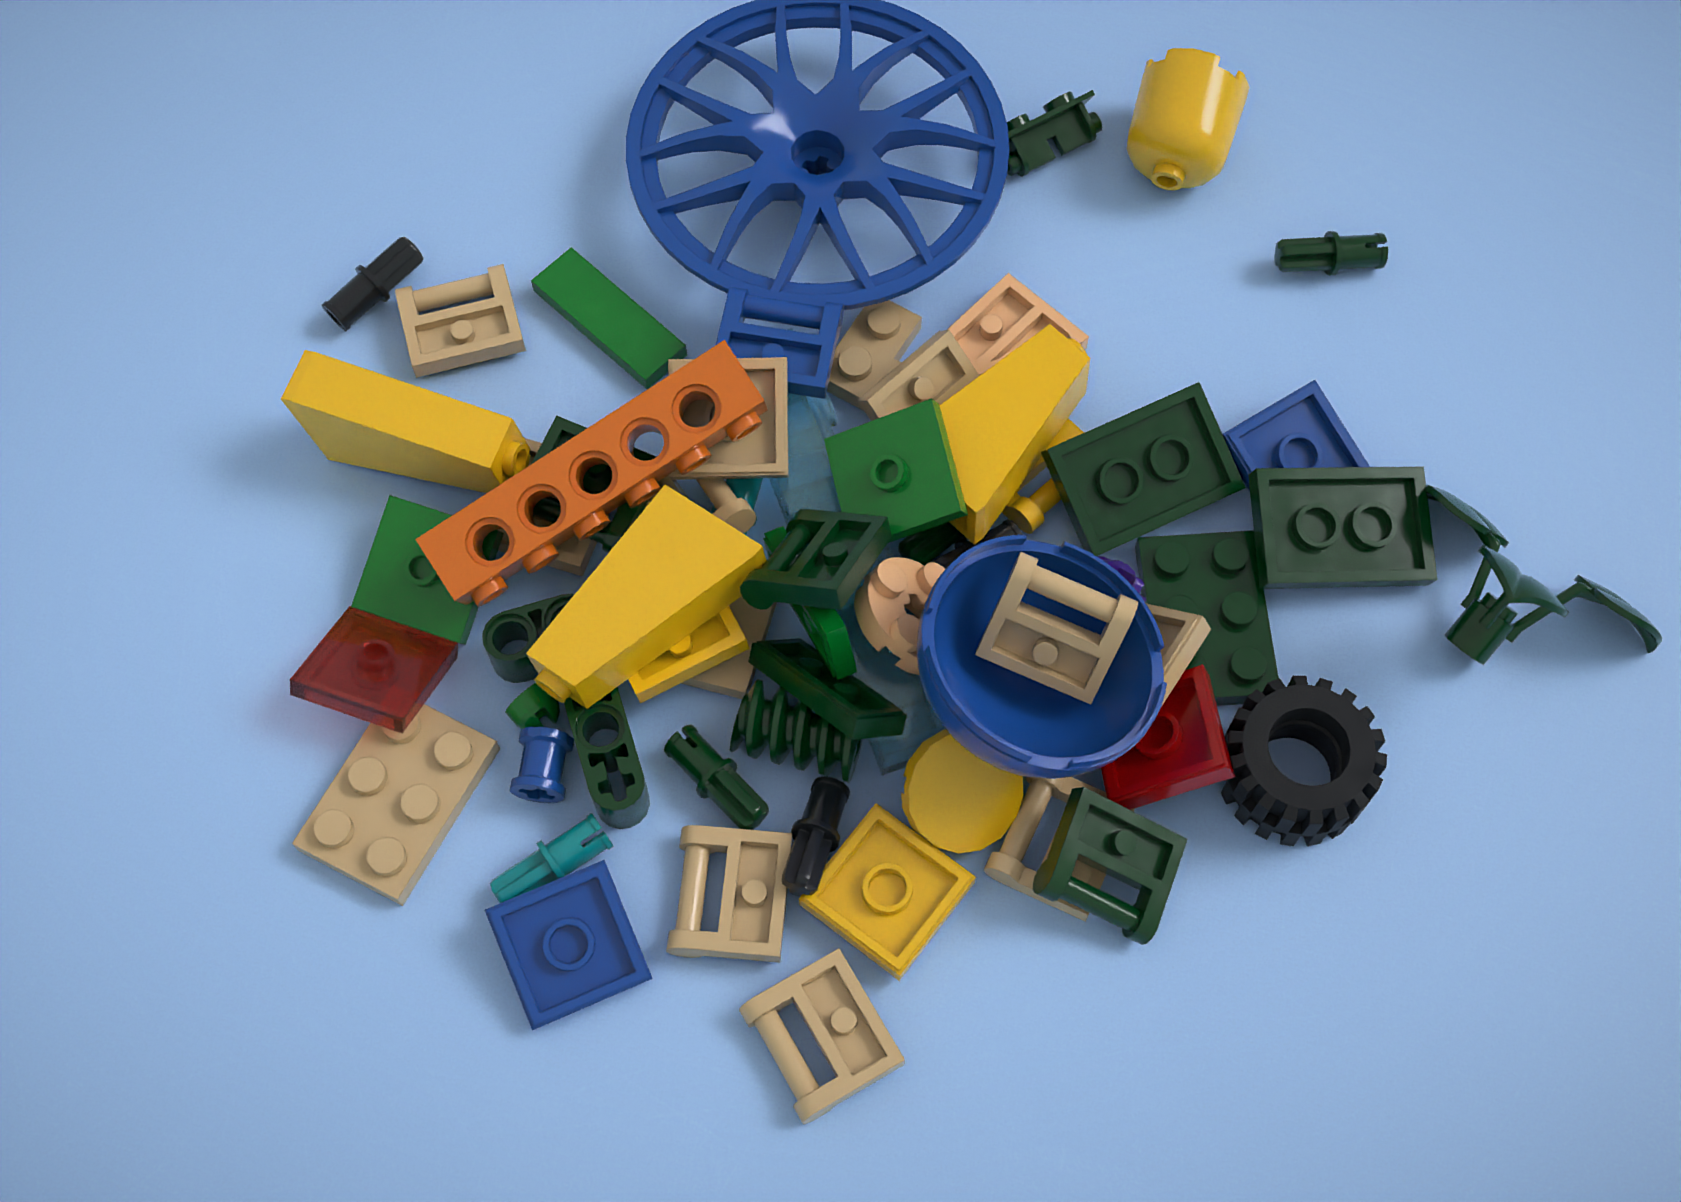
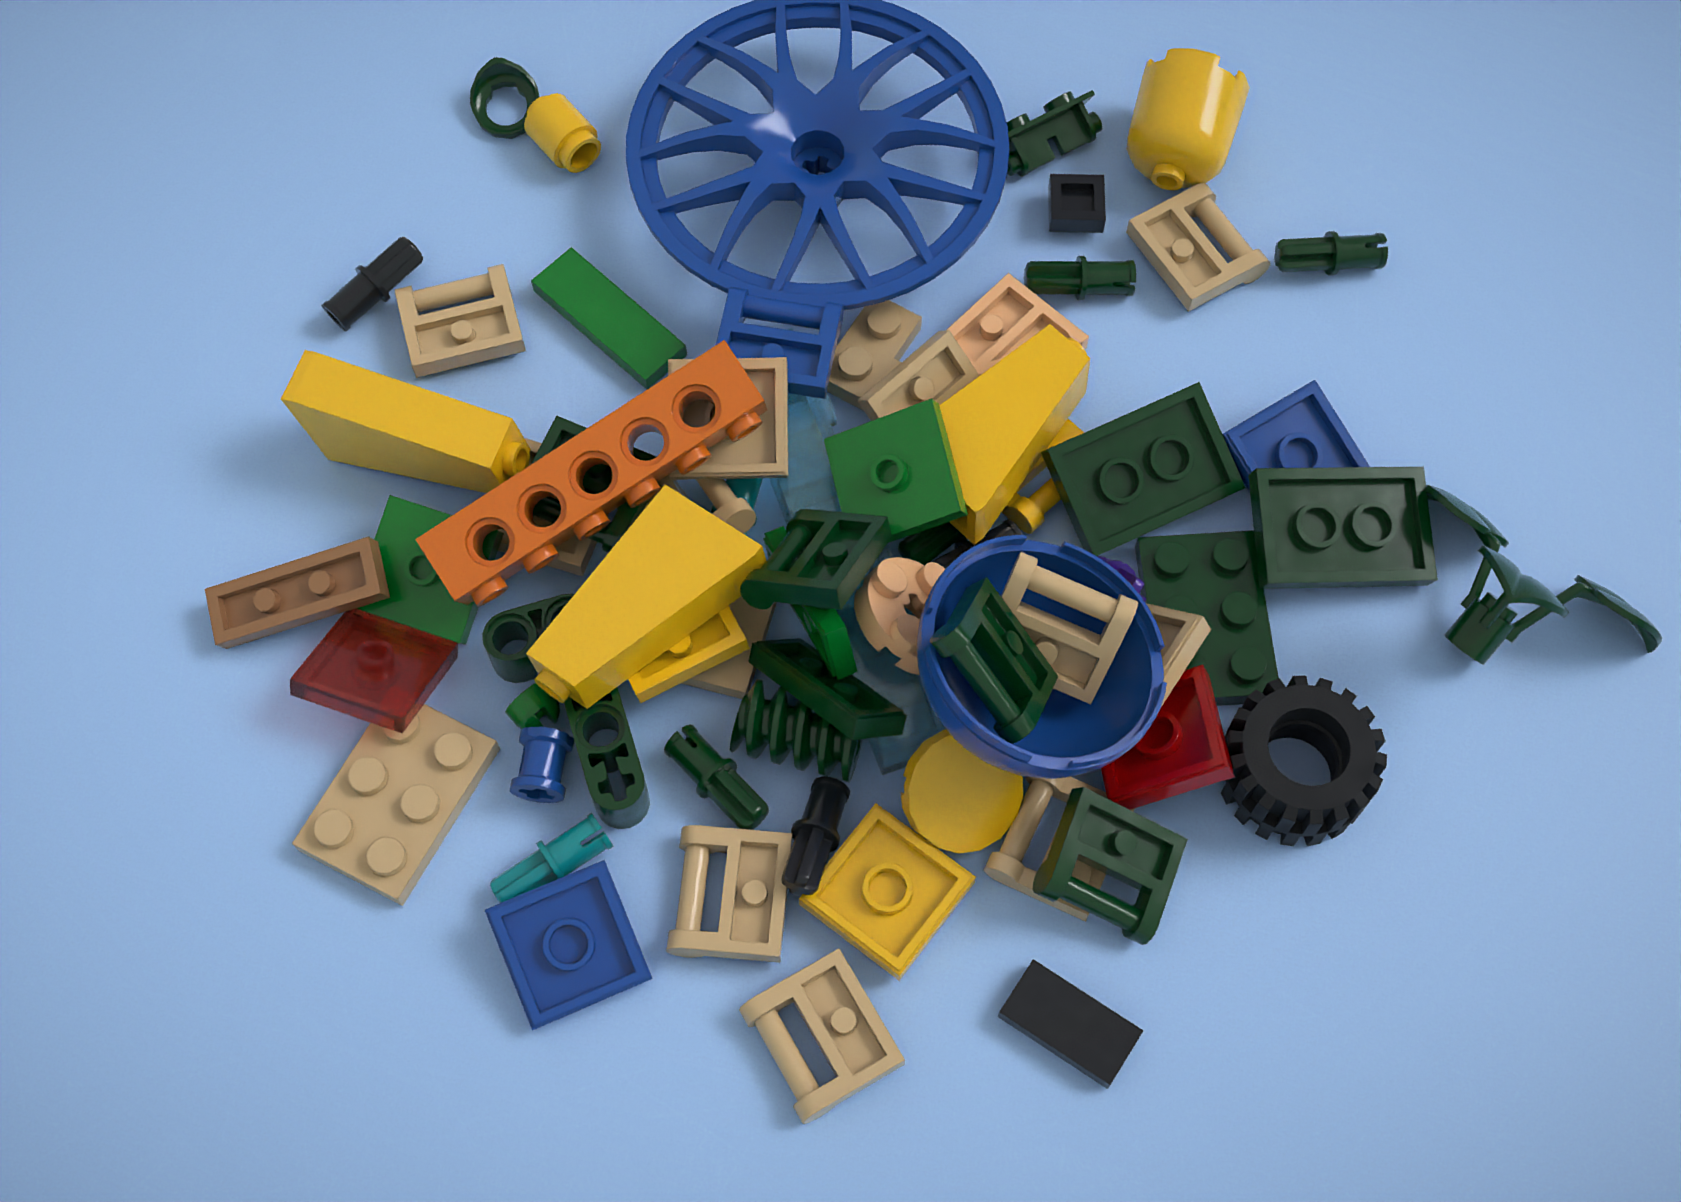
none -> medium nougat plate [205,537,390,649]
none -> dark green piece [470,57,539,139]
none -> yellow brick [524,93,601,173]
none -> dark green plate [930,577,1058,744]
none -> black tile [998,959,1144,1089]
none -> dark green axle [1023,256,1136,300]
none -> black plate [1048,174,1106,233]
none -> tan plate [1126,183,1270,312]

